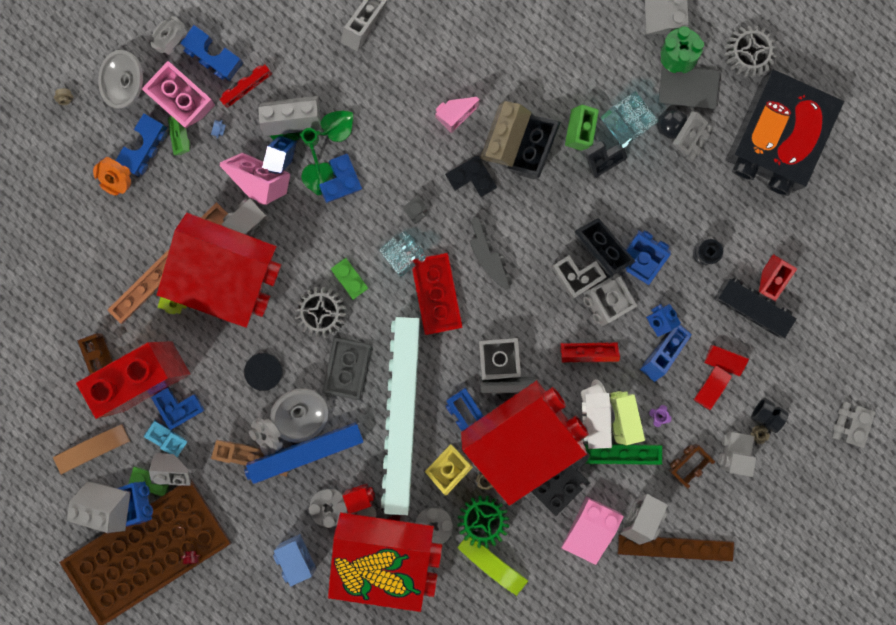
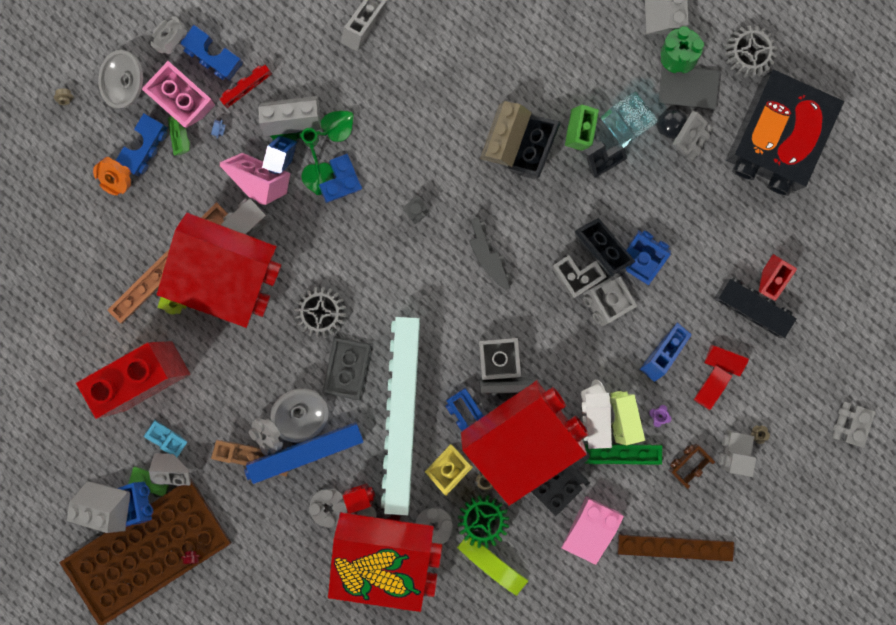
medium nougat slope [53,424,130,474] -> none
reddish brown window [77,333,113,375] -> none
blue plate [151,387,205,430] -> none
black tile [244,353,283,391] -> none
medium blue brick [273,534,316,587] -> none
bright green plate [331,258,369,300] -> none
clear light blue plate [379,231,426,277] -> none
red plate [410,253,463,335] -> none
bright pink slope [435,97,479,133] -> none
black plate [445,155,497,197] -> none
red plate [560,342,620,363] -> none
light grey brick [619,494,668,545] -> none
blue brick [646,304,681,337] -> none
black wheel [693,239,724,266] -> none
black wheel [751,398,789,433] -> none

